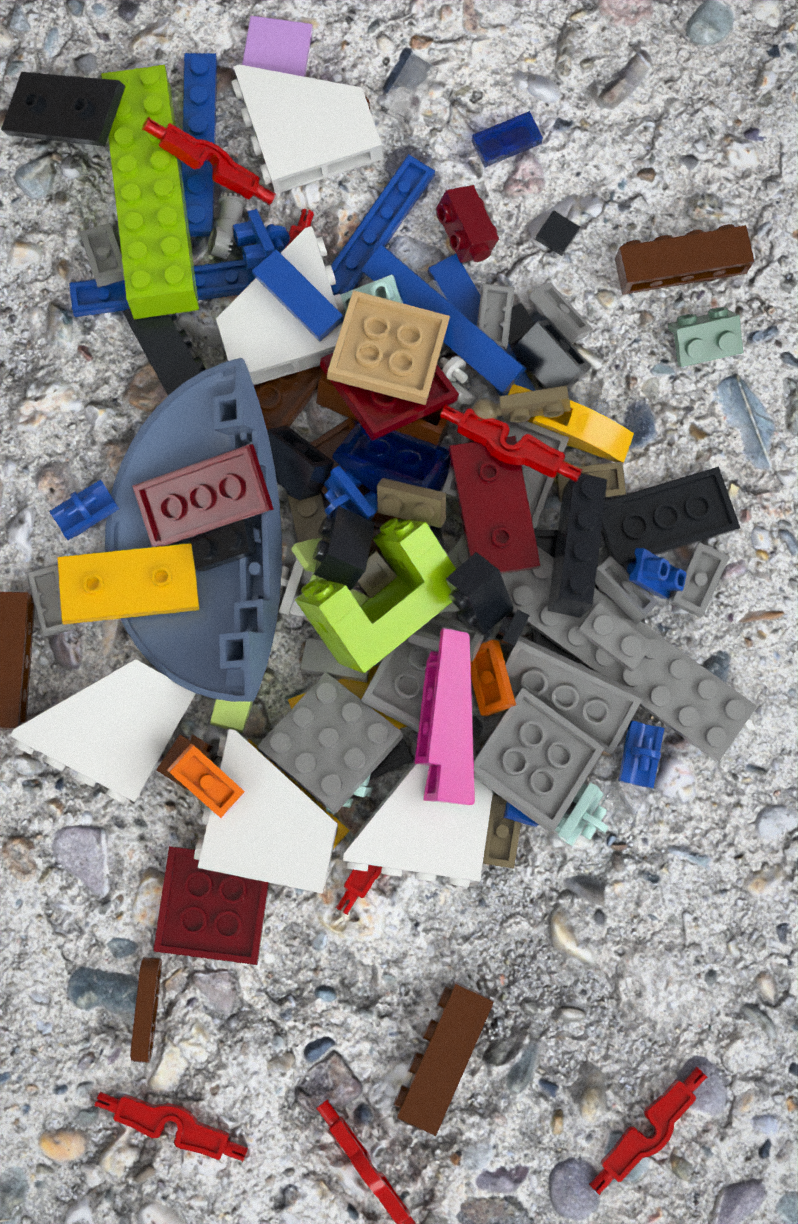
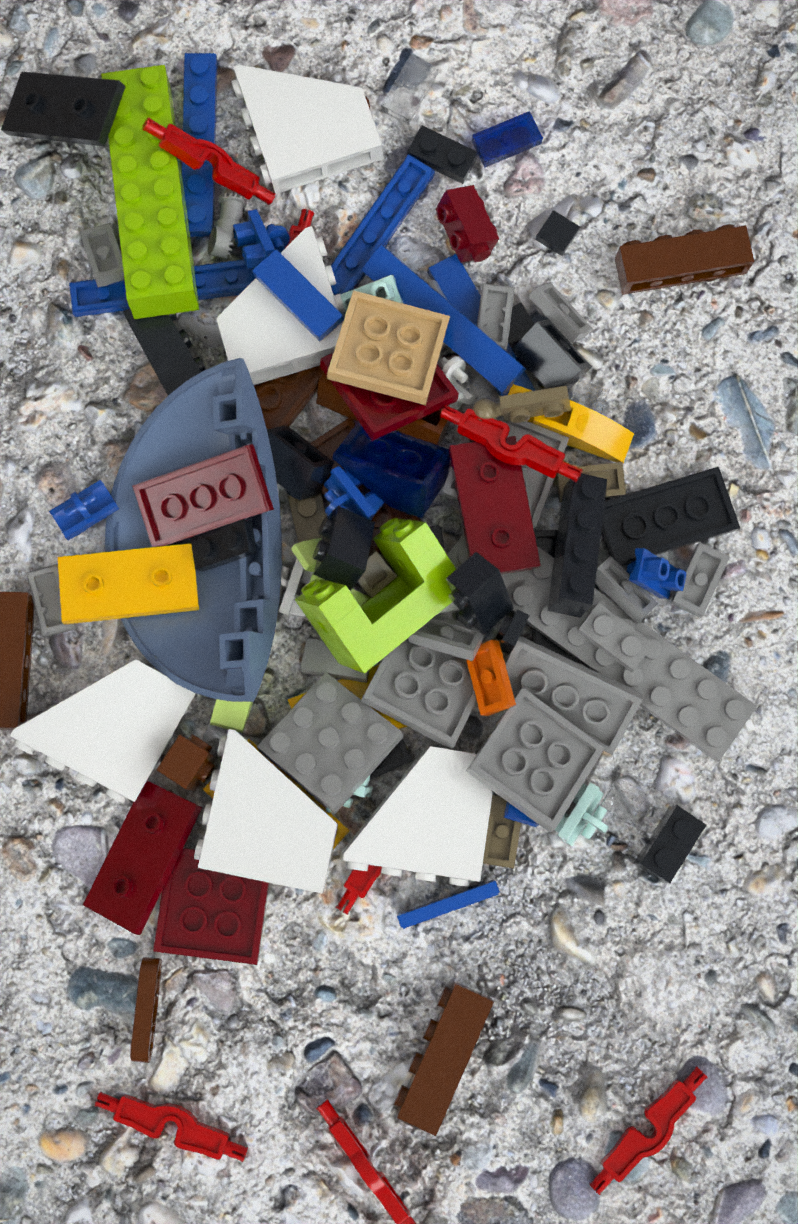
orange plate [167,744,245,818] -> none
lavender tile [242,16,313,77] -> none
dark tan plate [377,478,446,528] -> none
wedge [415,628,475,805] -> none
blue hips [618,720,665,789] -> none
bracket [668,307,744,367] -> none
none -> dark red plate [83,780,203,935]
none -> blue tile [397,880,500,929]
none -> black plate [407,125,478,184]
none -> black brick [633,805,707,884]

